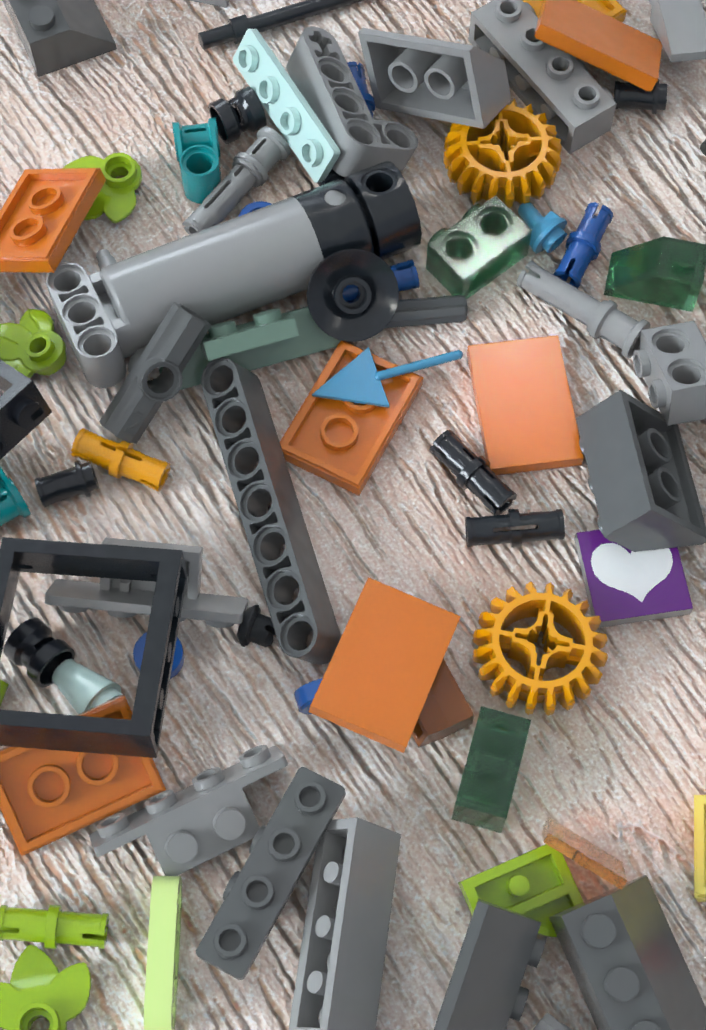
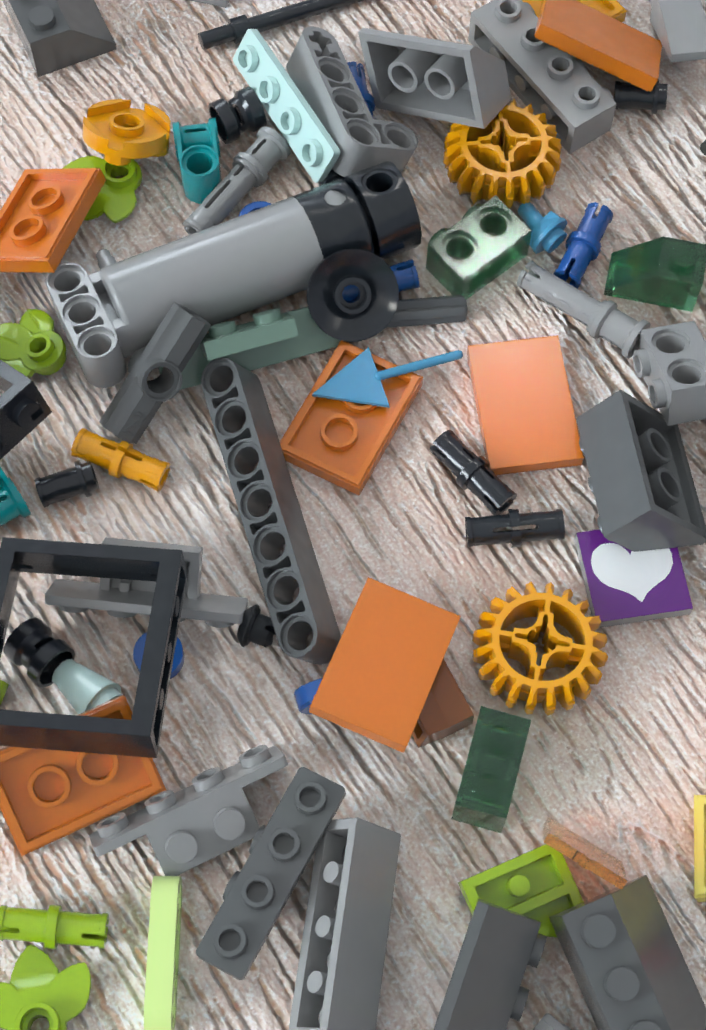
none -> light orange plate [82,99,171,166]

